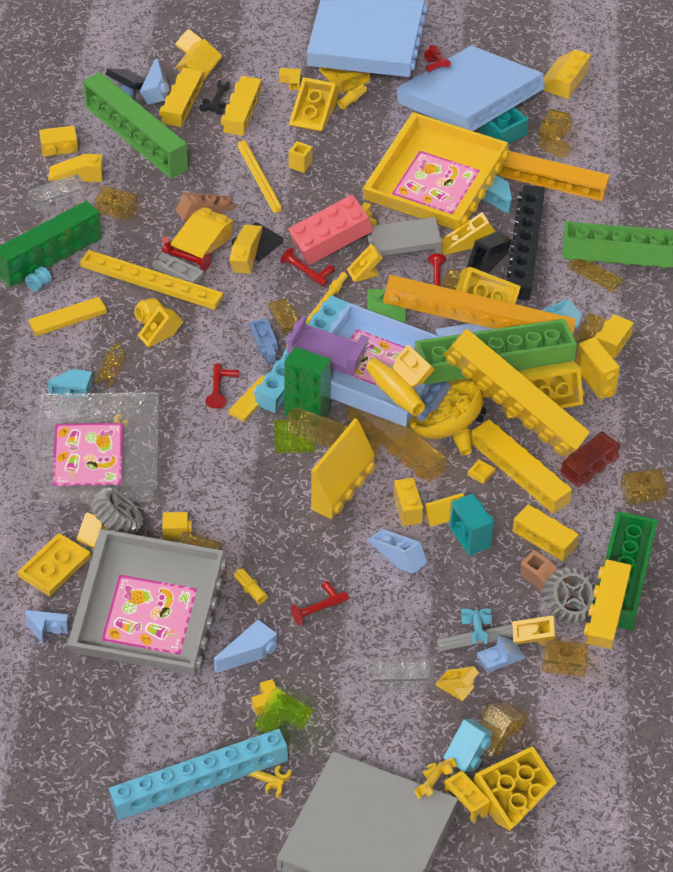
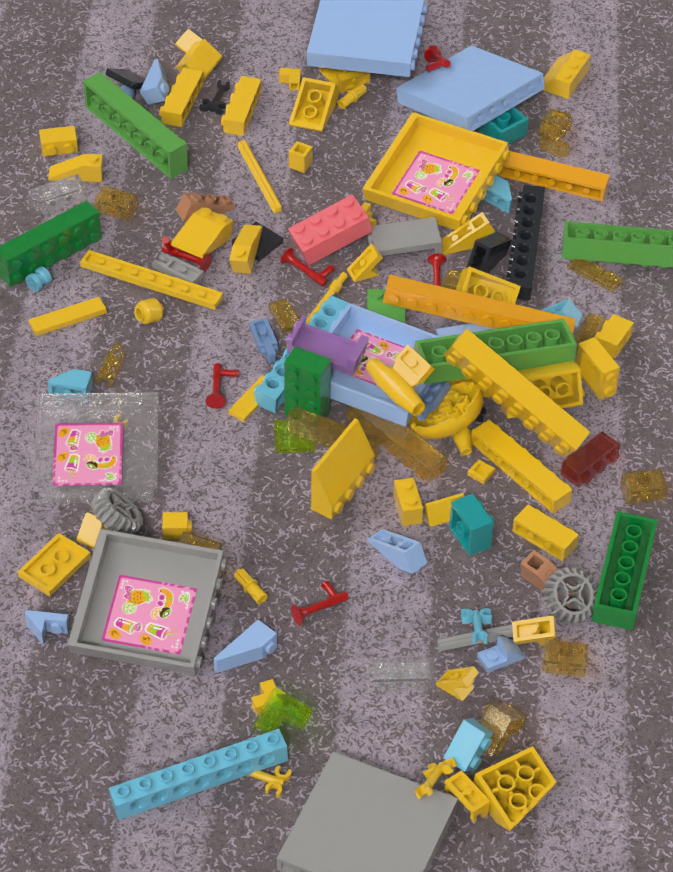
yellow slope [138,306,184,347] -> none
yellow brick [584,559,631,650] -> none

